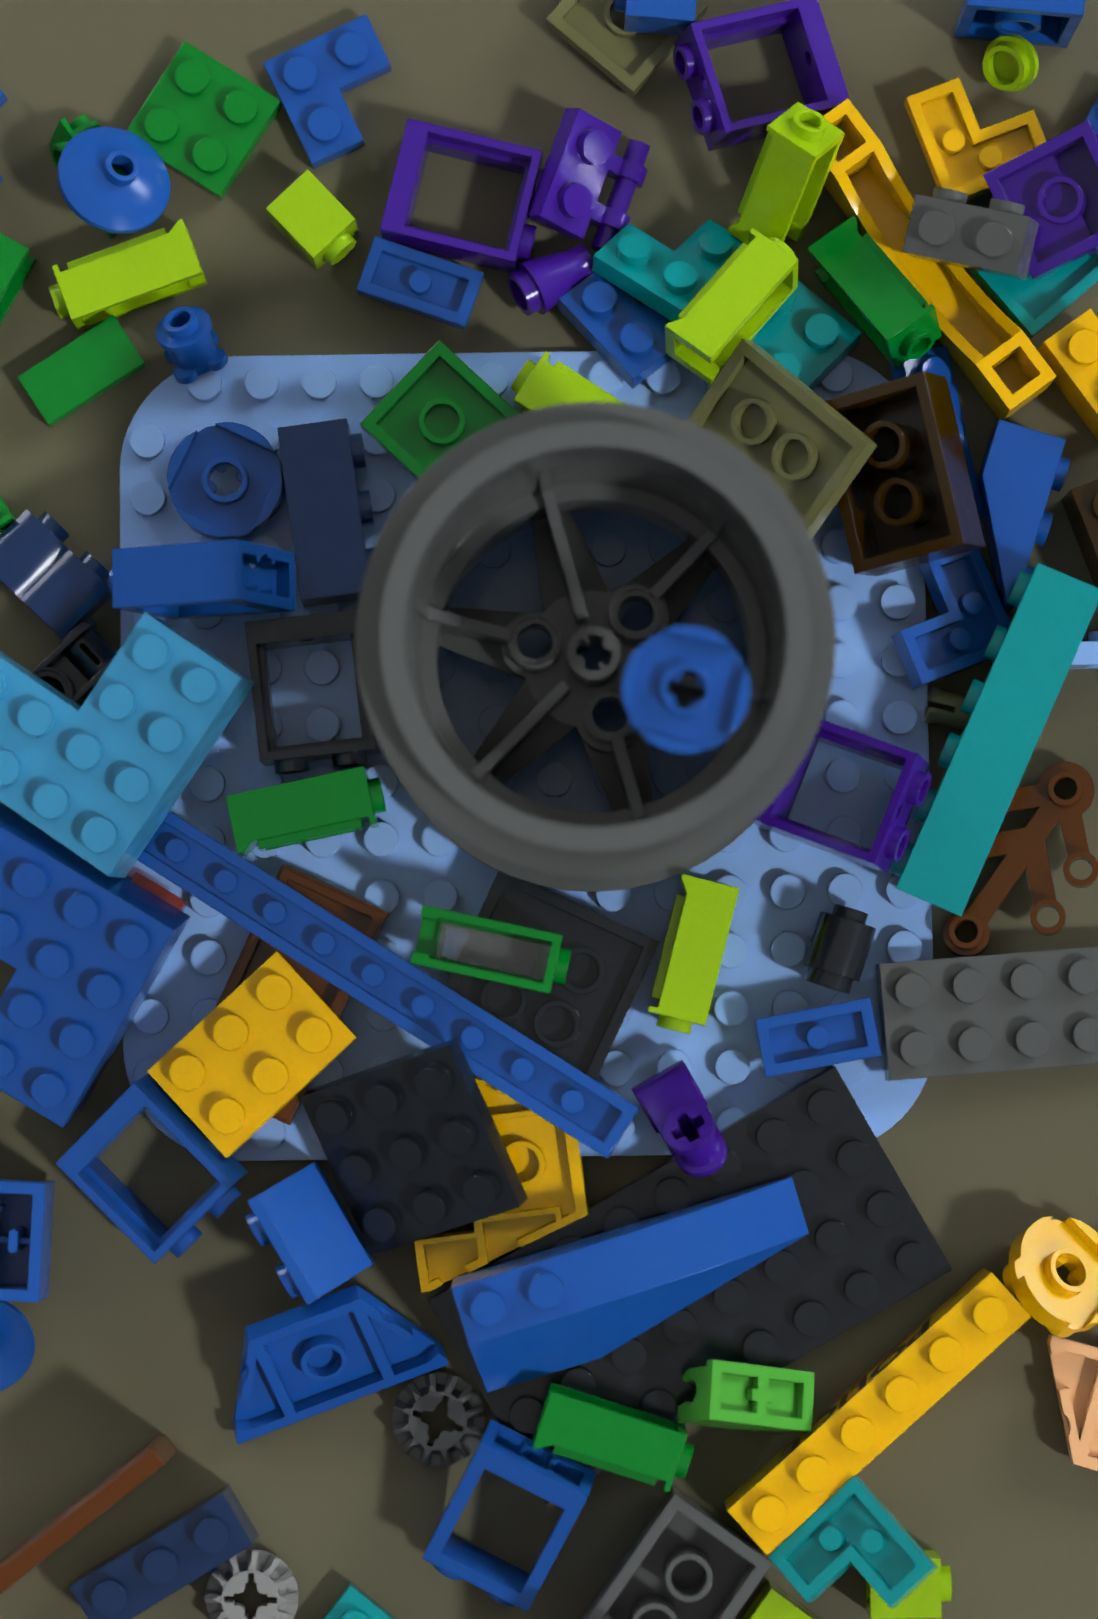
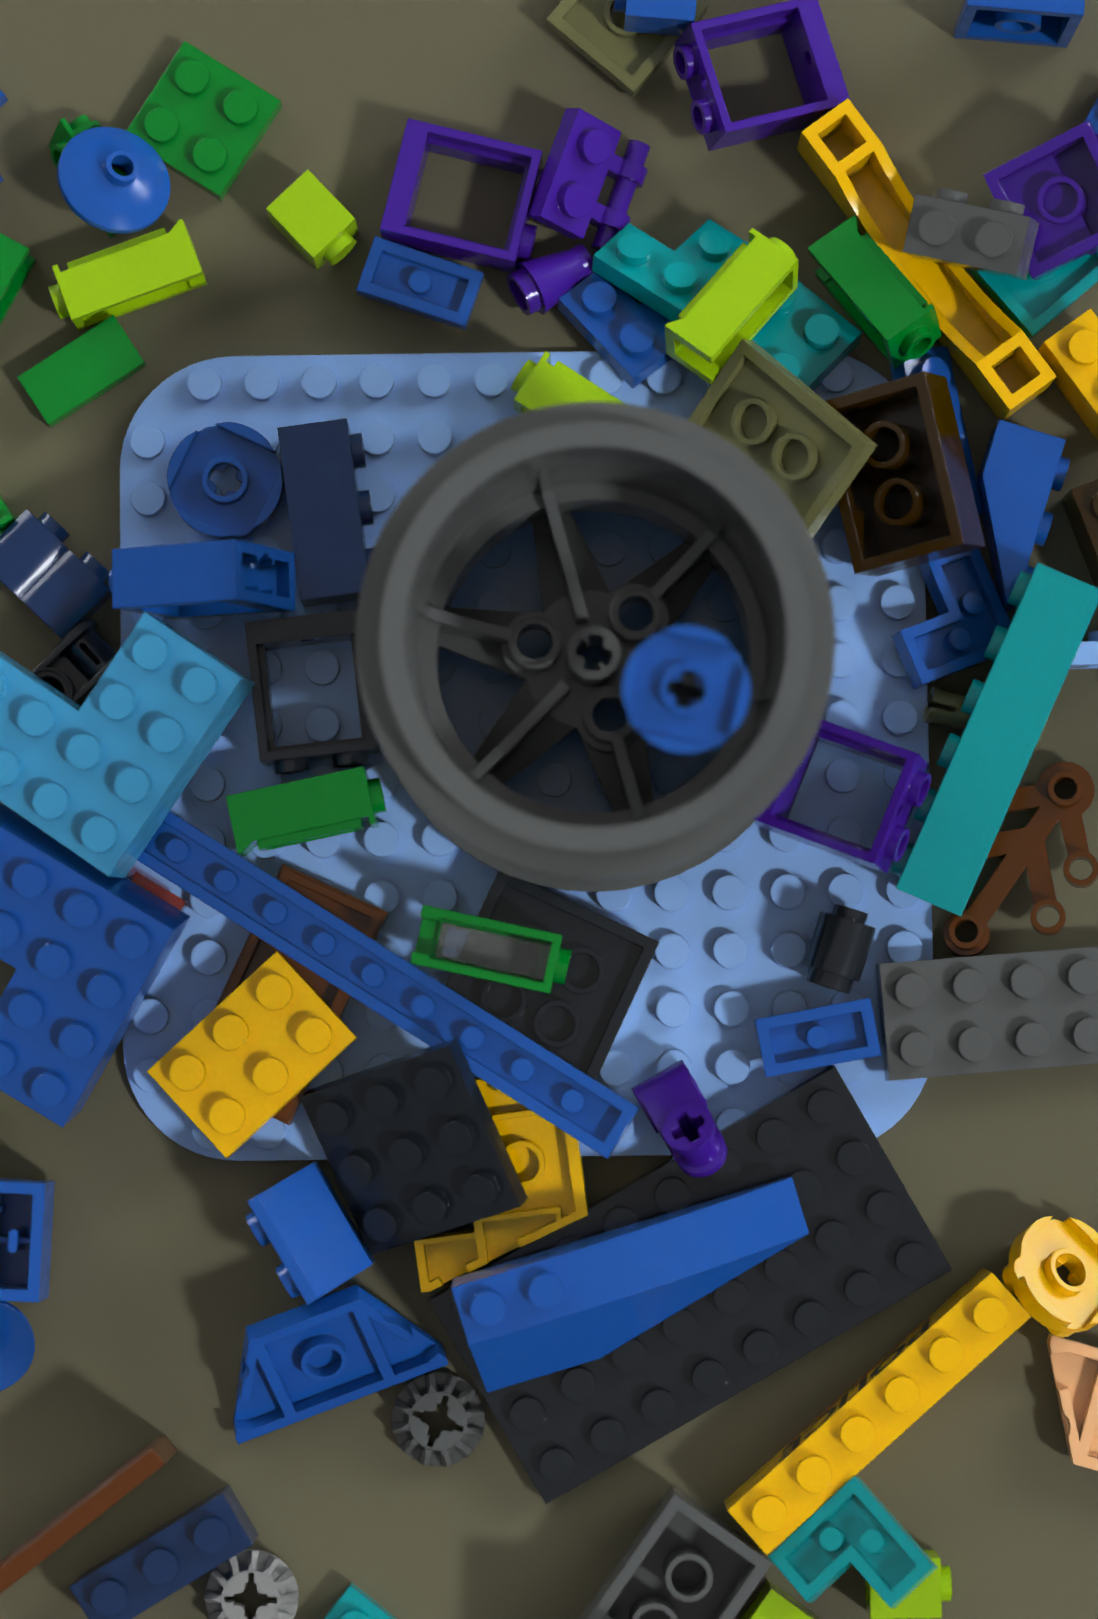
blue window [55,1073,248,1264] -> none
blue brick [155,306,228,384] -> none
blue plate [263,14,392,169] -> none
green plate [360,340,519,480] -> none
blue window [422,1419,596,1612] -> none
green window [533,1382,694,1492] -> none
lime window [647,874,740,1034] -> none
bright green hinge [677,1359,815,1435] -> none
lime window [727,102,845,245] -> none
yellow plate [904,77,1047,200] -> none
lime plate [982,34,1039,92] -> none

